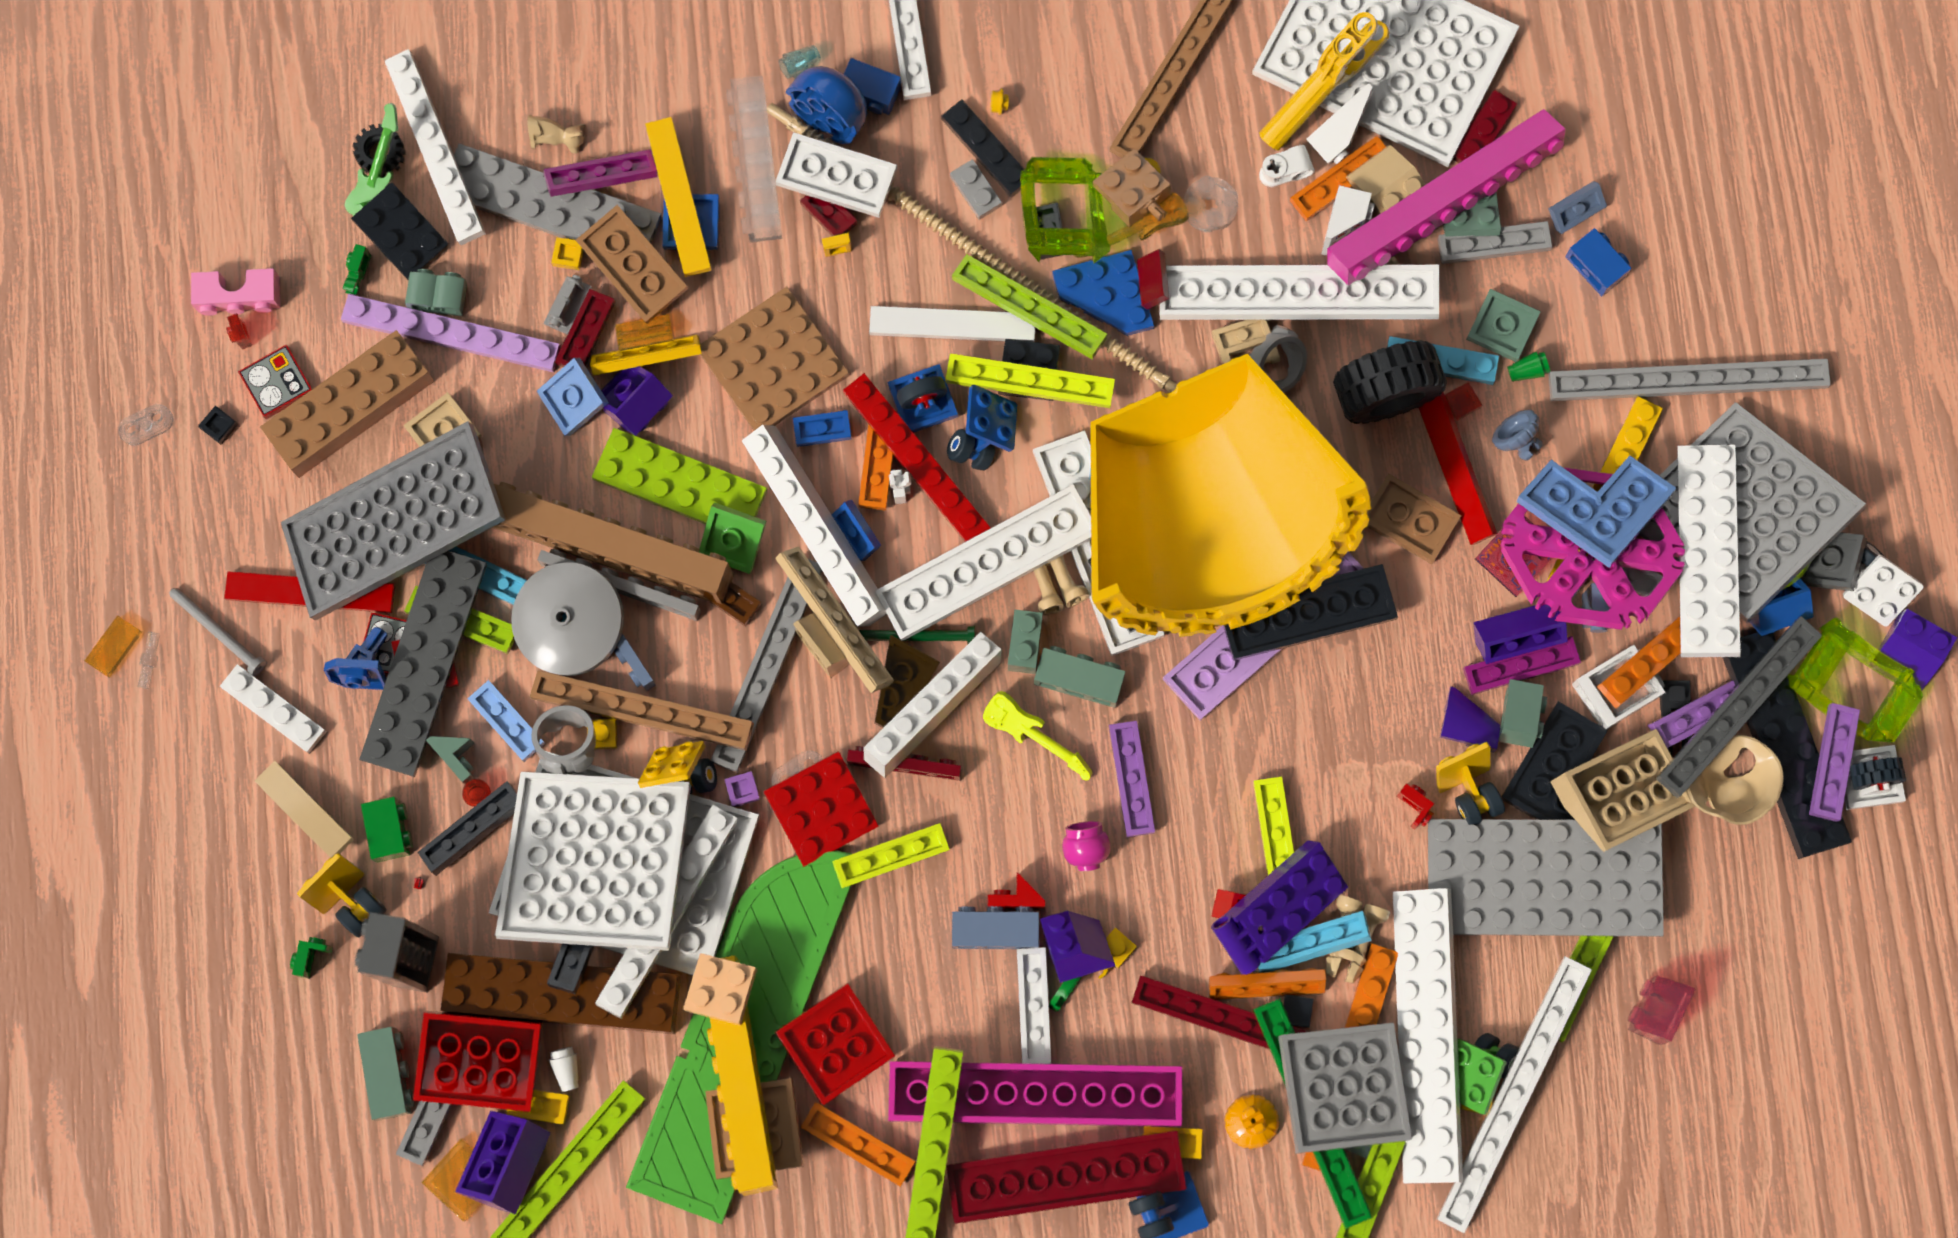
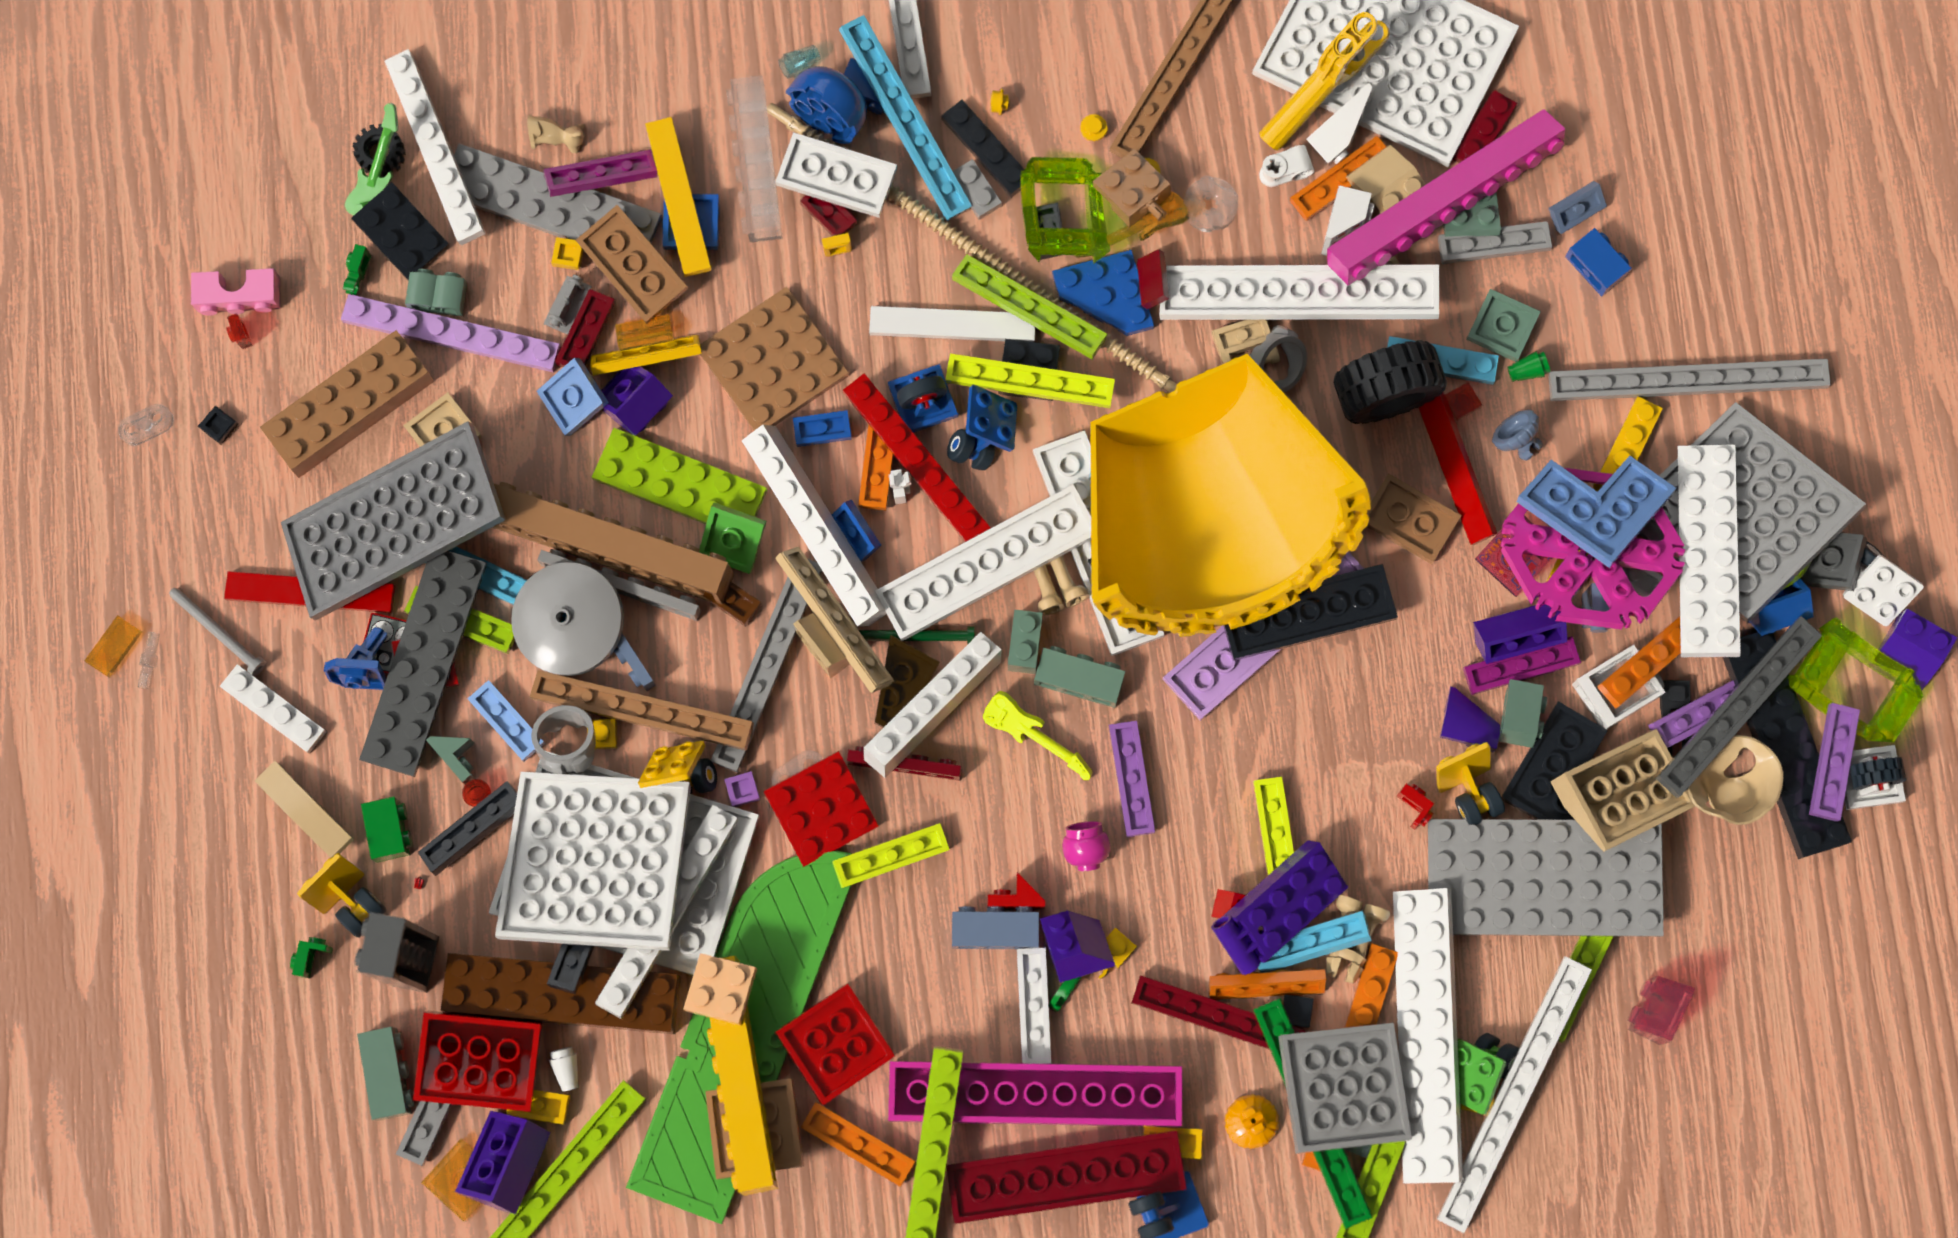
tile [238,345,312,419] -> none
none -> medium azure plate [839,15,972,221]
none -> yellow plate [1080,114,1107,141]

